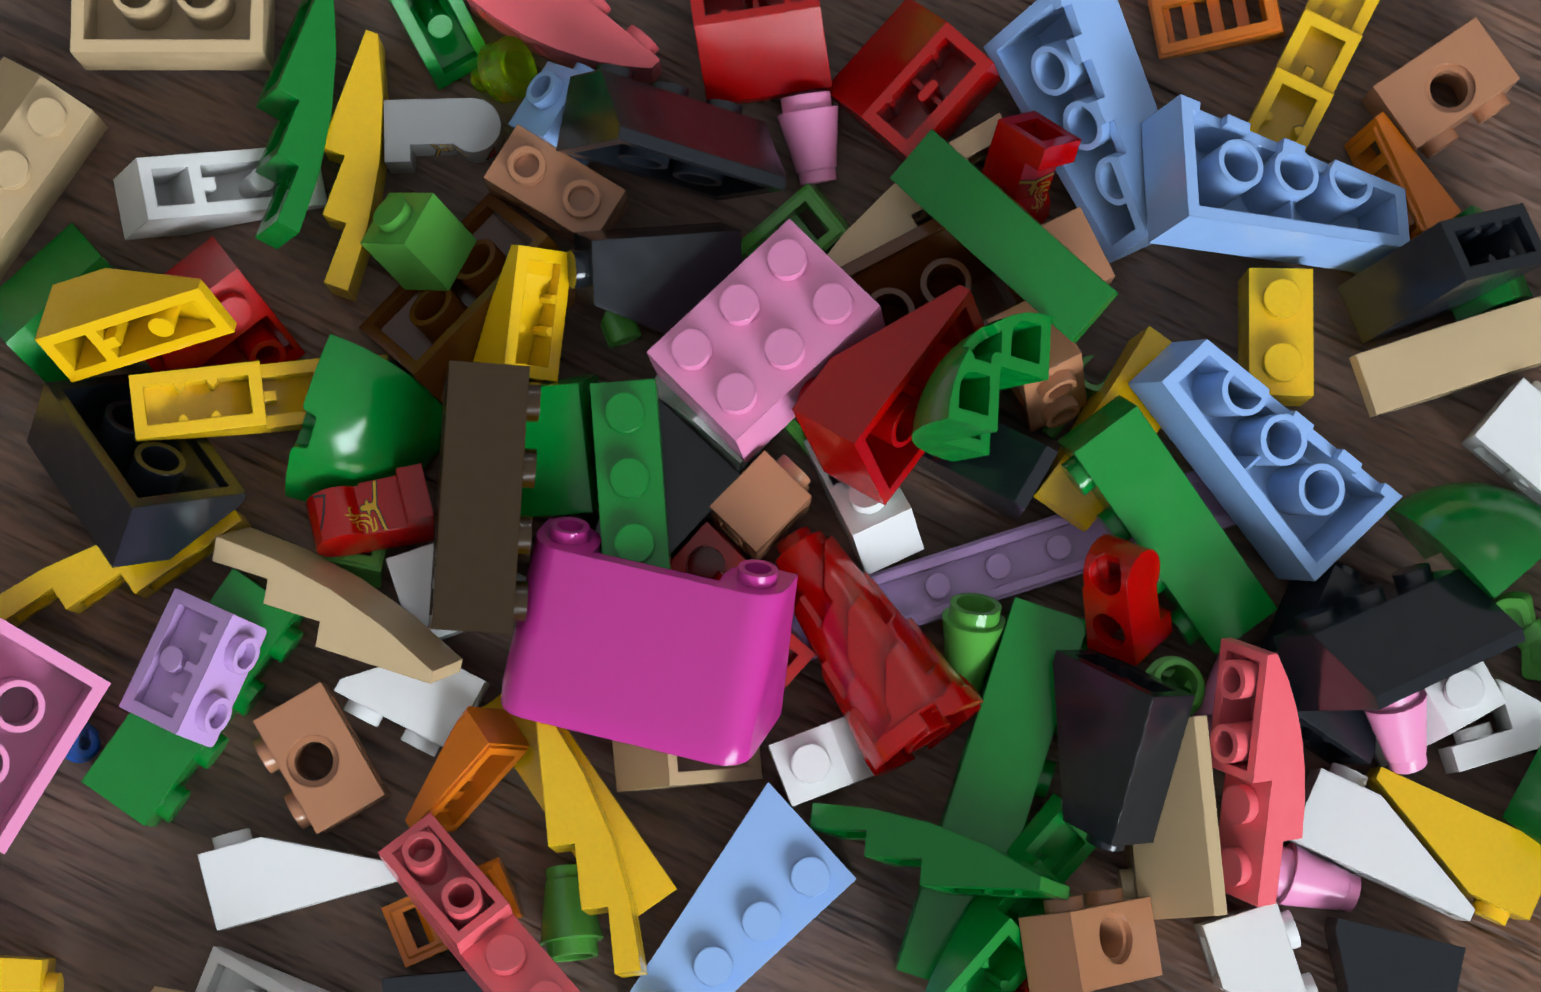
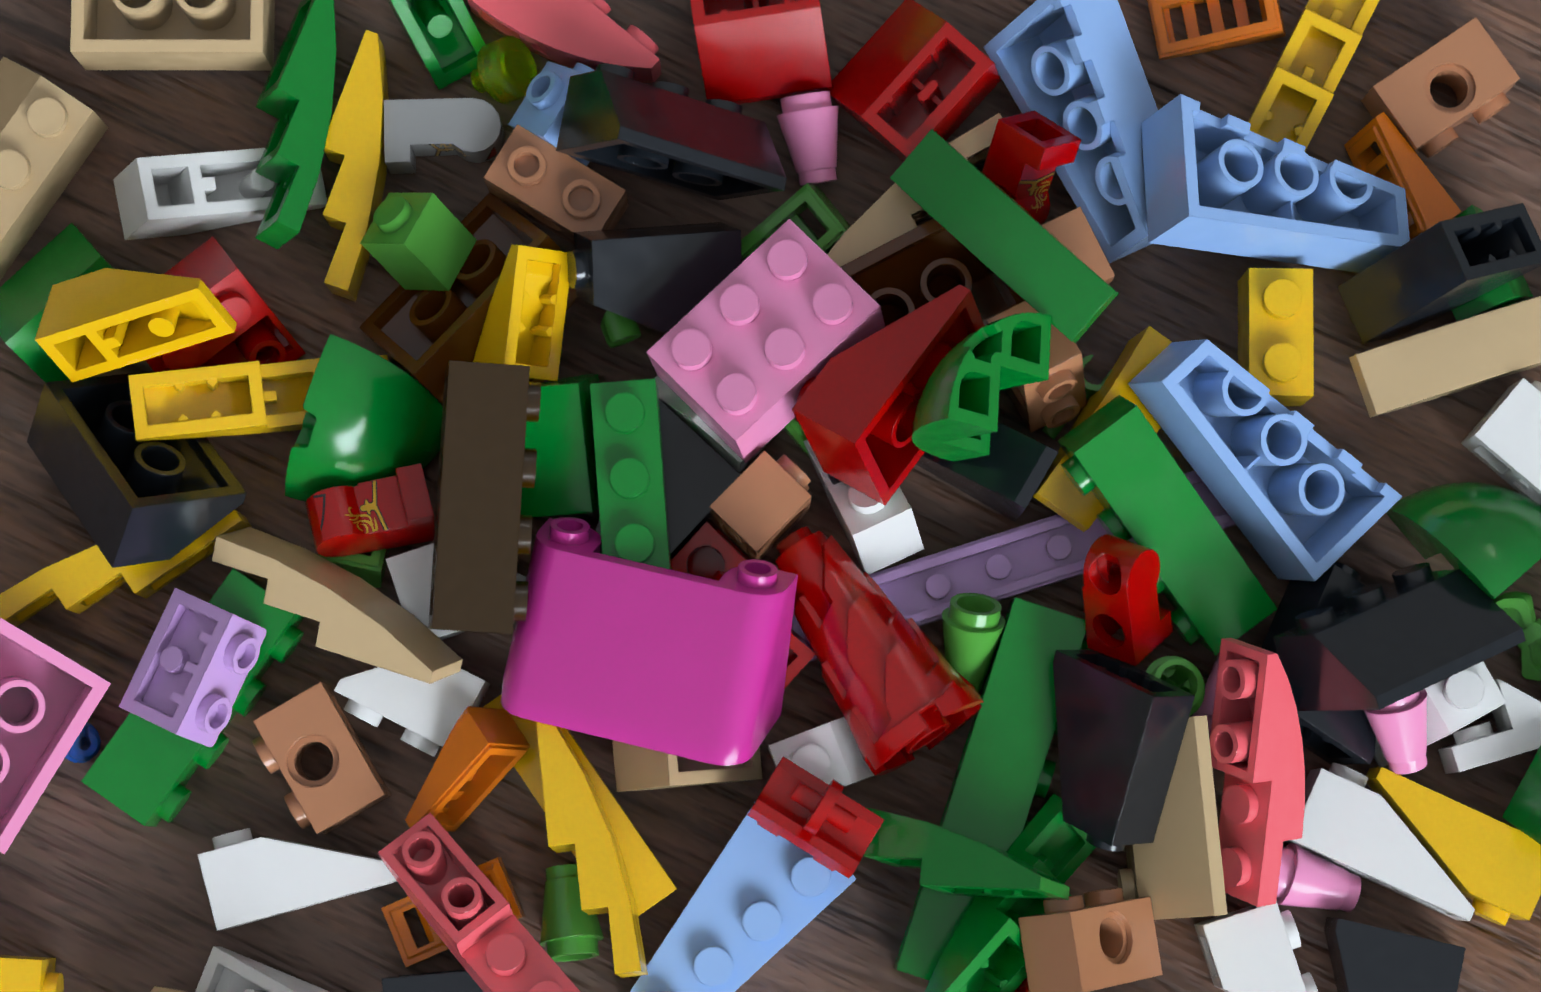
none -> red hips [747,756,884,878]

